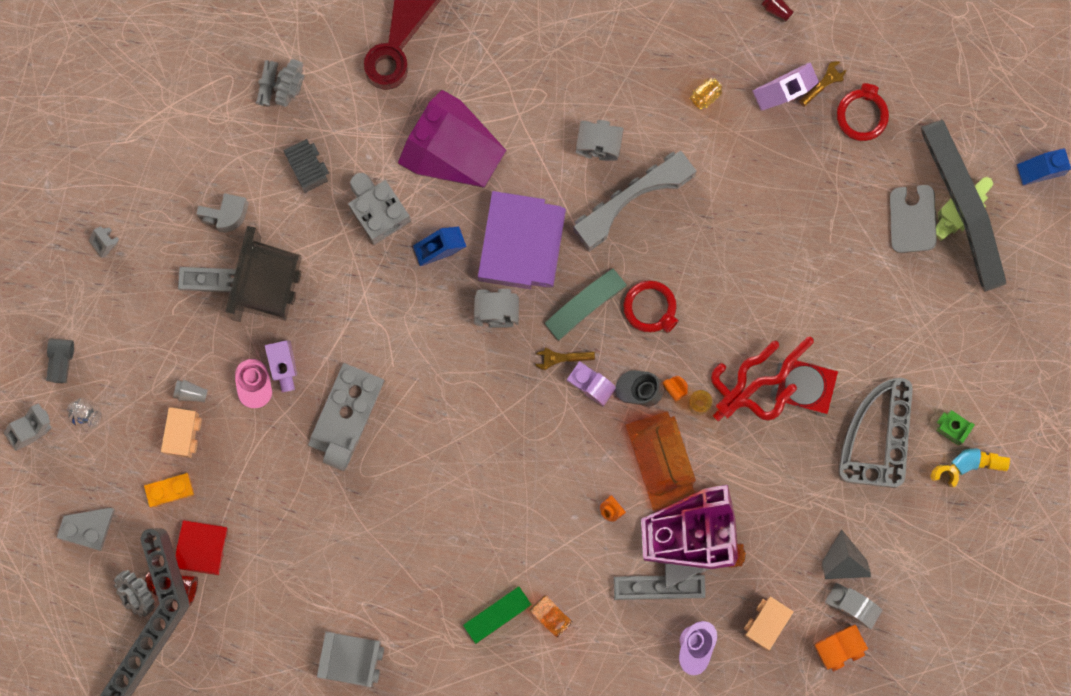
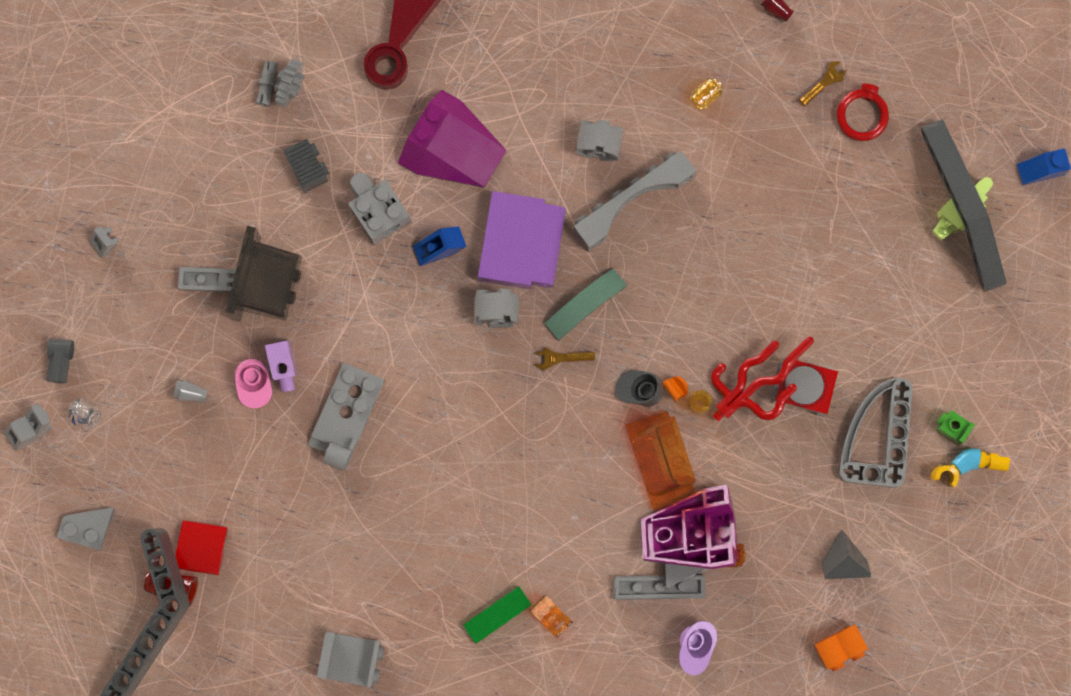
light grey gear [114,570,155,617] -> none
light orange plate [144,473,195,508] -> none
light nougat brick [161,407,202,458] -> none
light grey brick [197,193,249,233] -> none
lavender brick [567,361,616,407] -> none
orange plate [600,495,626,522] -> none
red piece [623,280,679,334] -> none
light nougat brick [744,596,794,651] -> none
lavender slope [752,62,819,111] -> none
light grey brick [825,583,882,629] -> none
light grey piece [890,185,937,253] -> none

